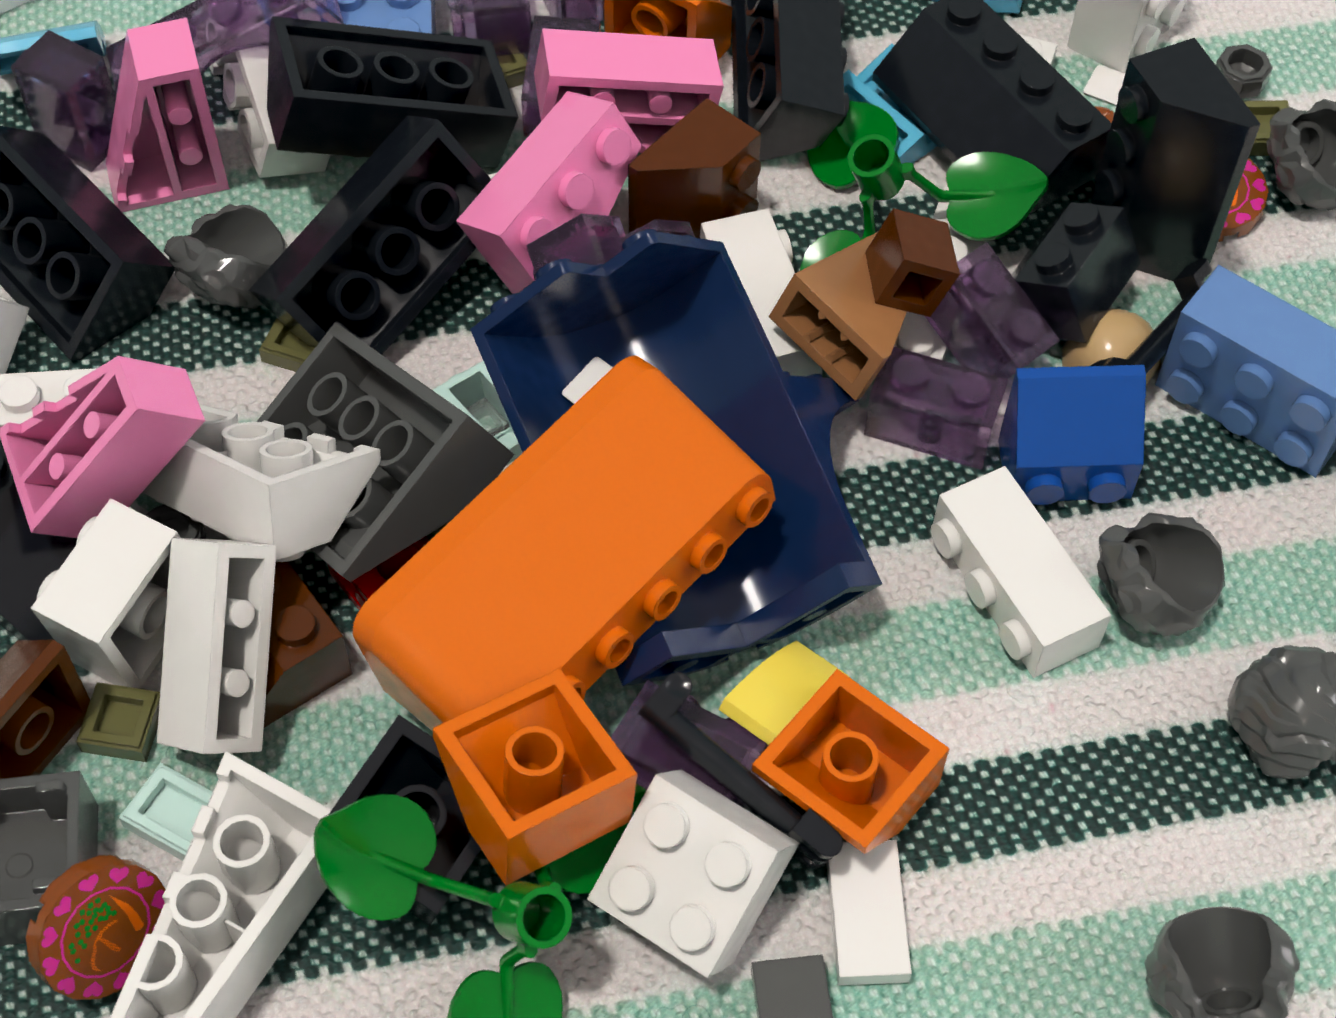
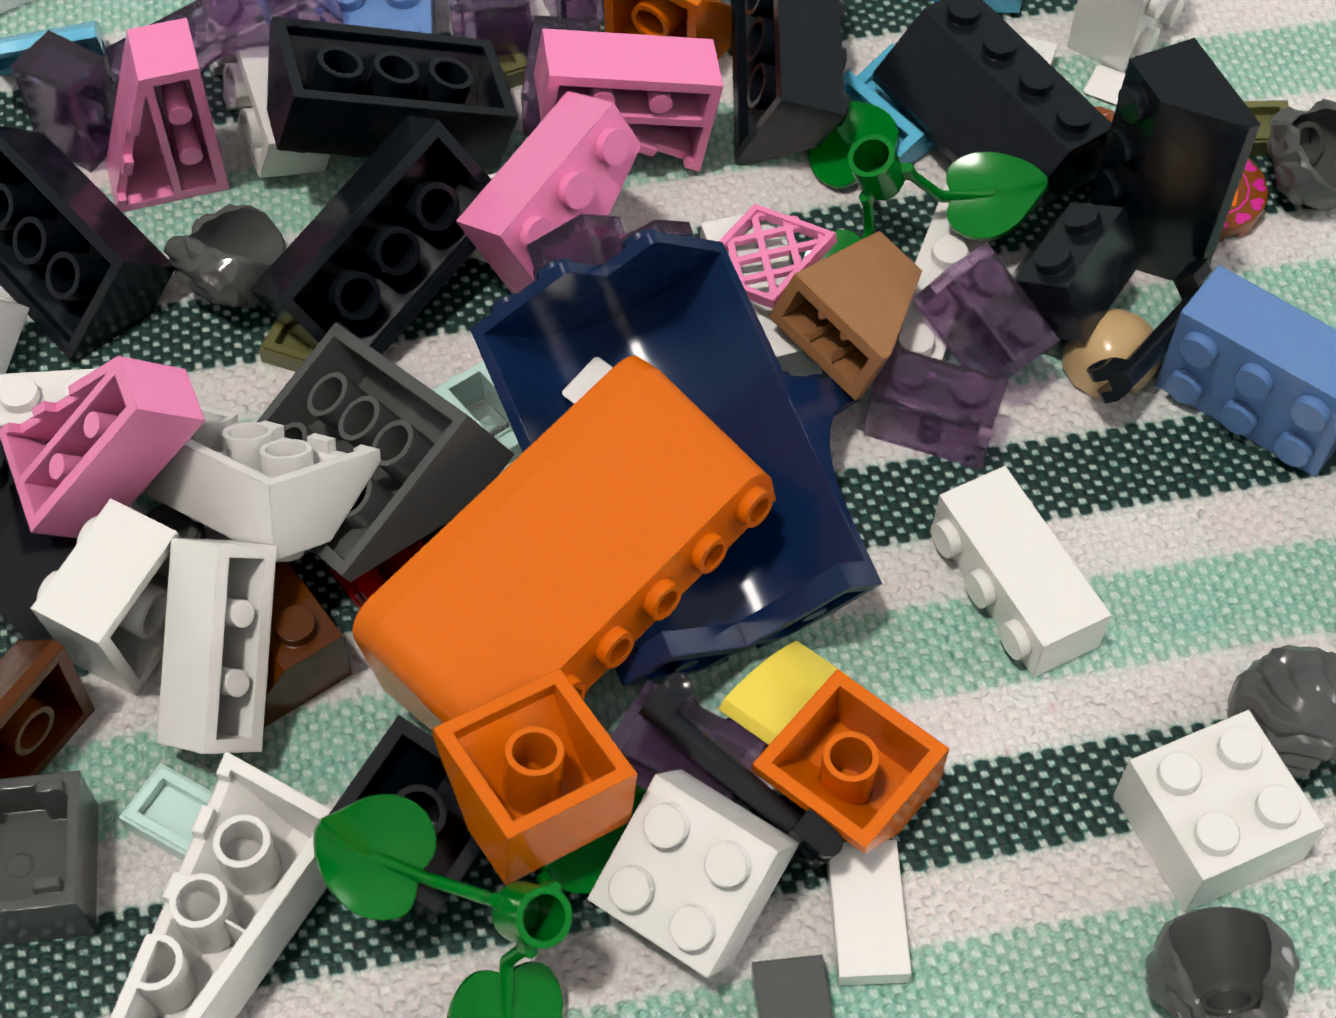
dark orange tile [26,855,165,1000] -> none
olive tile [76,682,160,762] -> none
reddish brown slope [628,98,761,238] -> none
reddish brown brick [865,208,960,317] -> none
blue slope [998,365,1146,505] -> none
dark grey hair [1097,513,1225,636] -> none
dark grey tile [1216,44,1273,99] -> none
none -> bright pink window [719,204,837,309]
none -> white brick [1114,710,1325,913]

